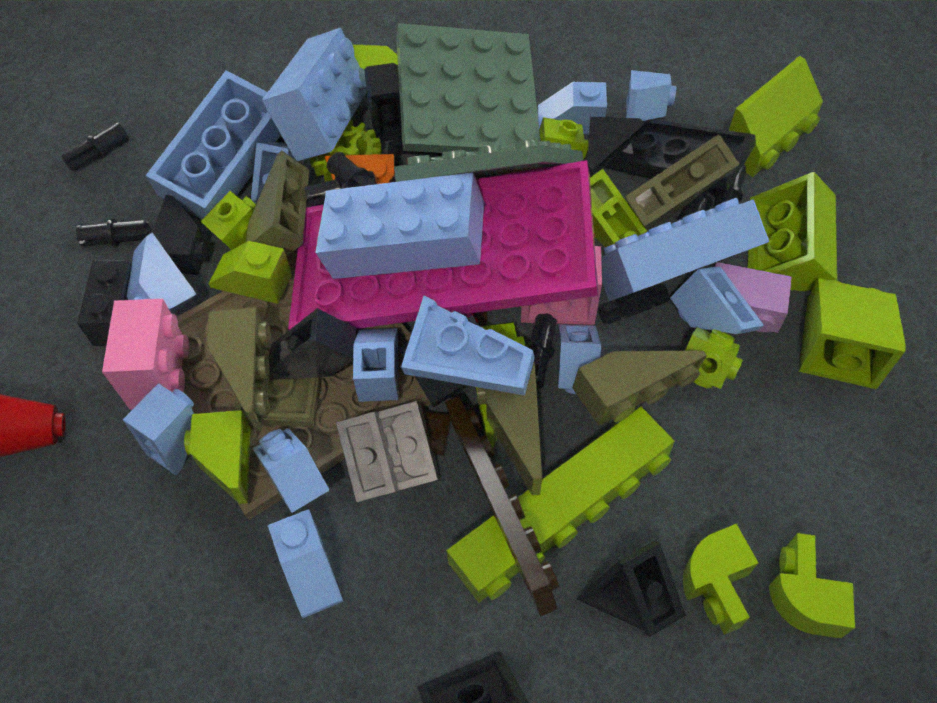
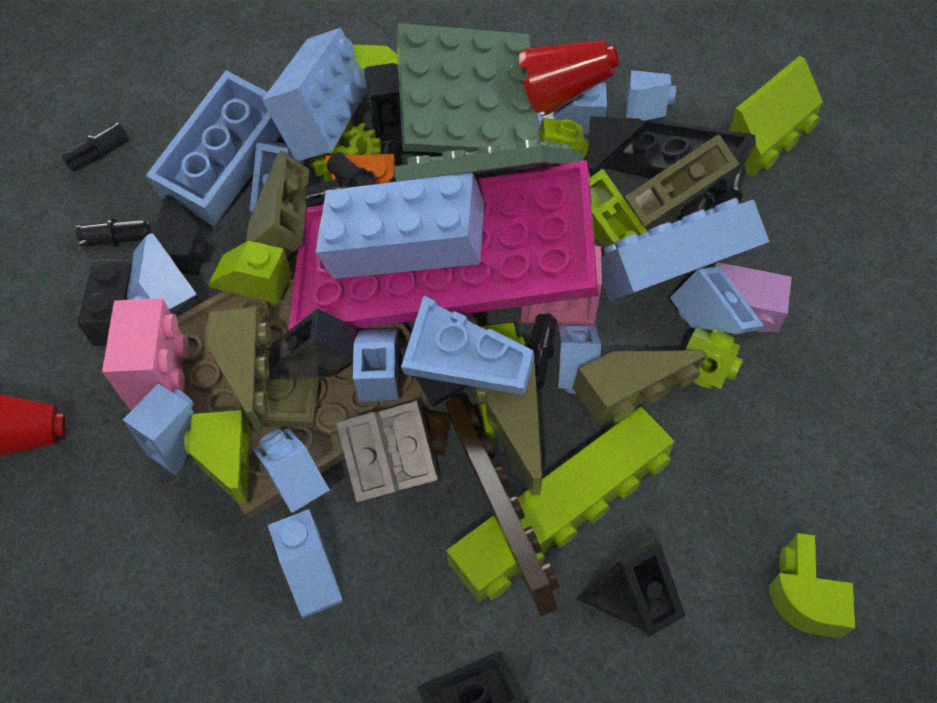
lime brick [201,191,256,250] -> none
black axle [598,284,670,324] -> none
lime brick [683,524,758,635] -> none
lime slope [748,172,837,292] -> none
lime slope [798,278,906,389] -> none
none -> red cone [519,40,620,116]

